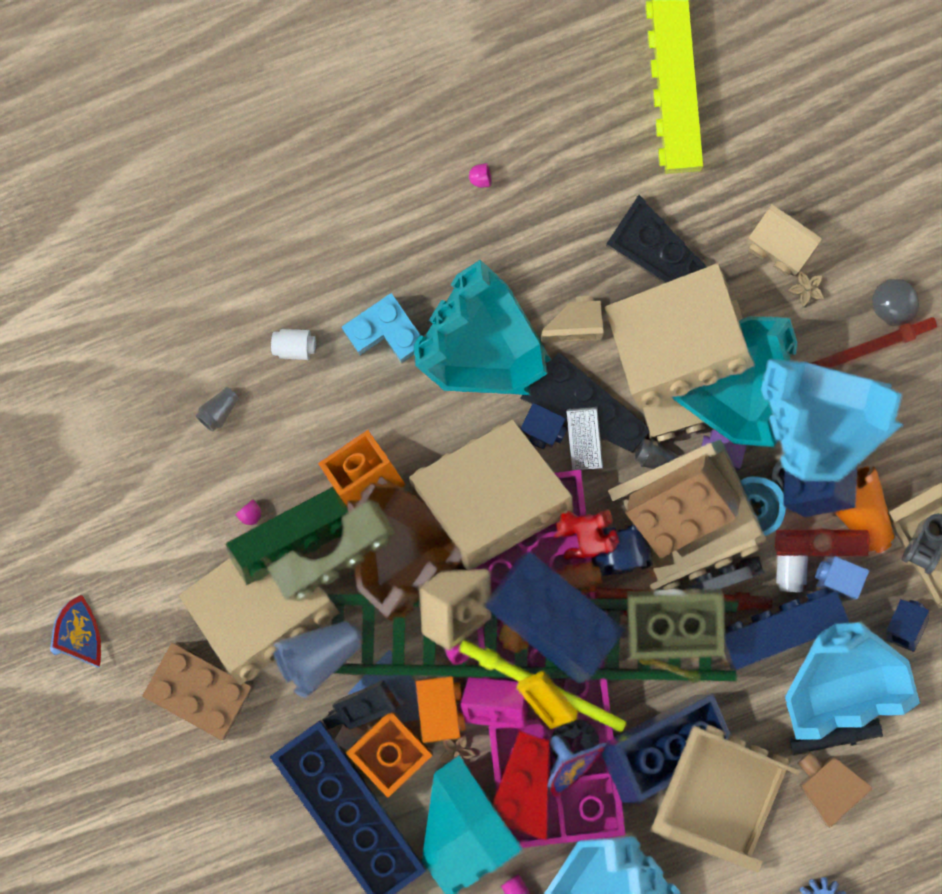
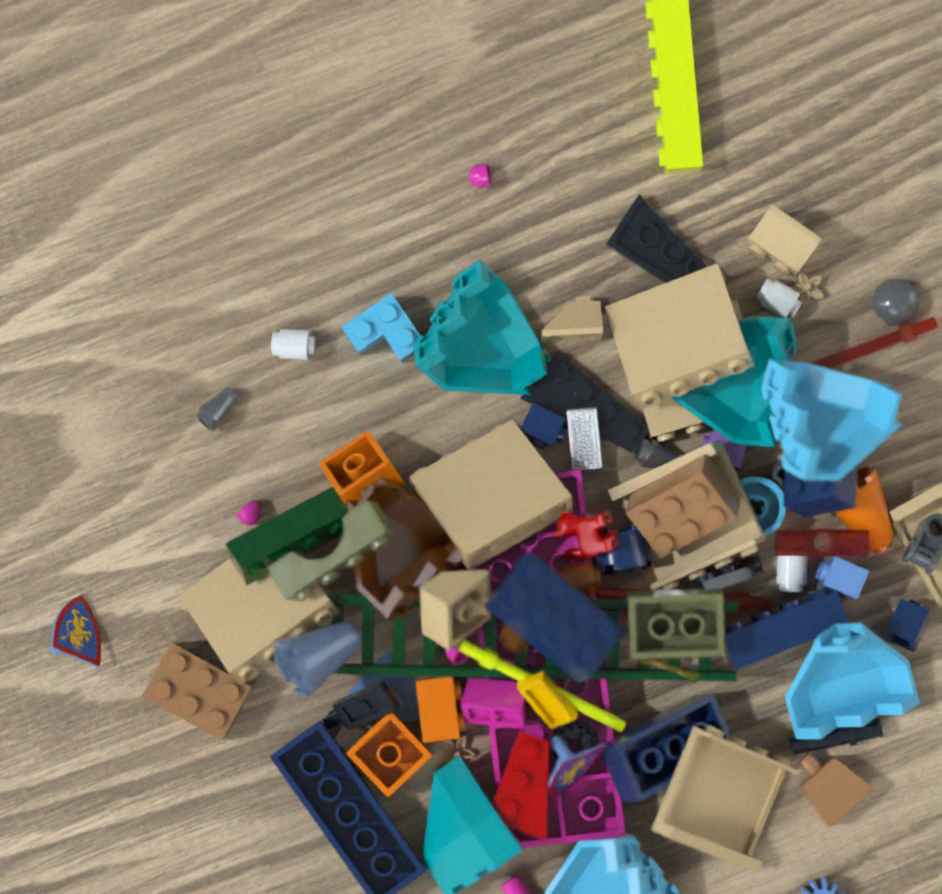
none -> white brick [755,278,802,318]

